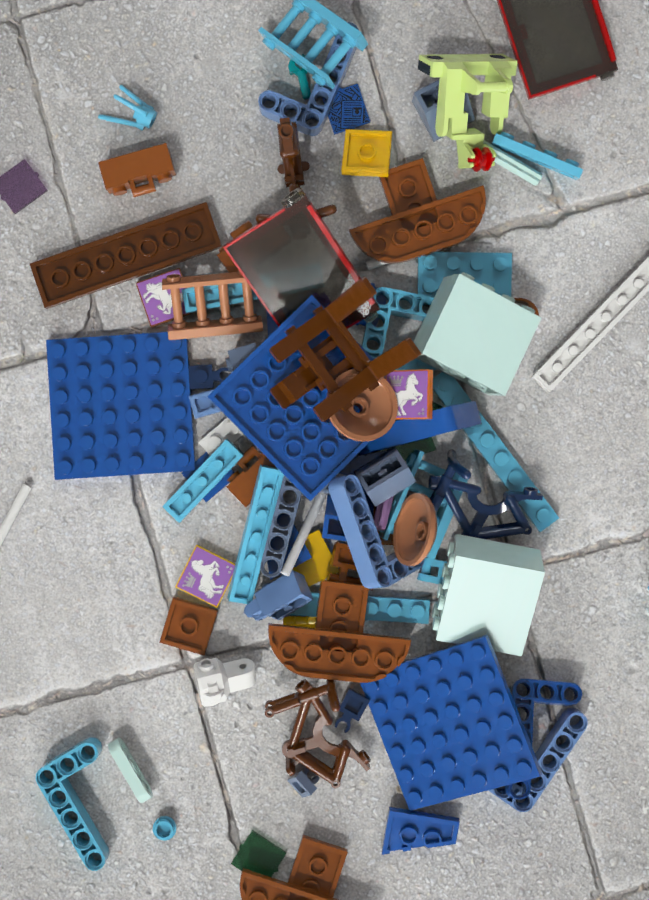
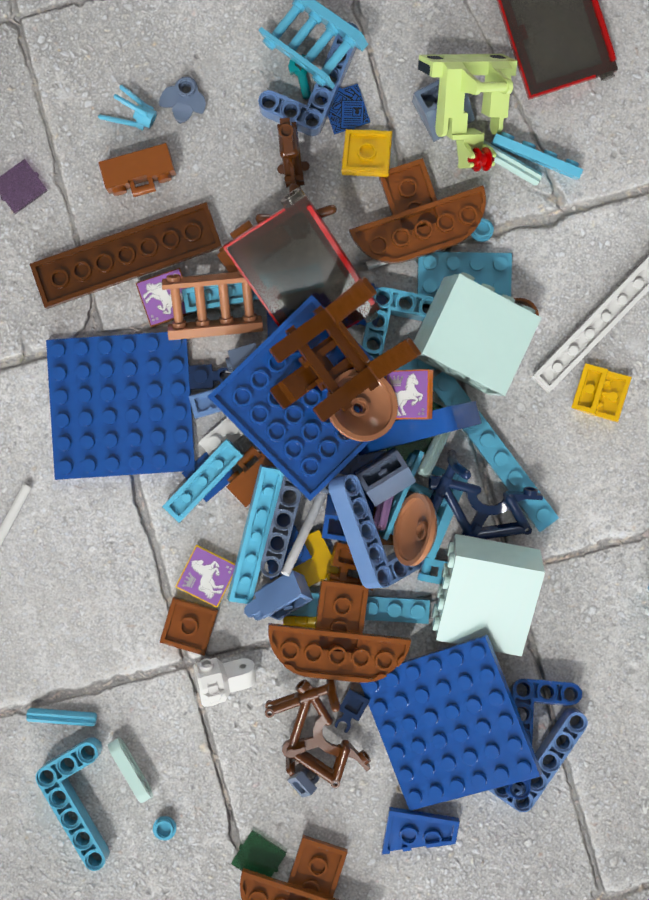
none -> medium azure axle [26,708,97,726]
none -> sand blue plate [159,77,206,124]
none -> light aqua axle [417,432,451,478]
none -> medium azure plate [471,218,494,242]
none -> yellow slope [571,363,632,423]

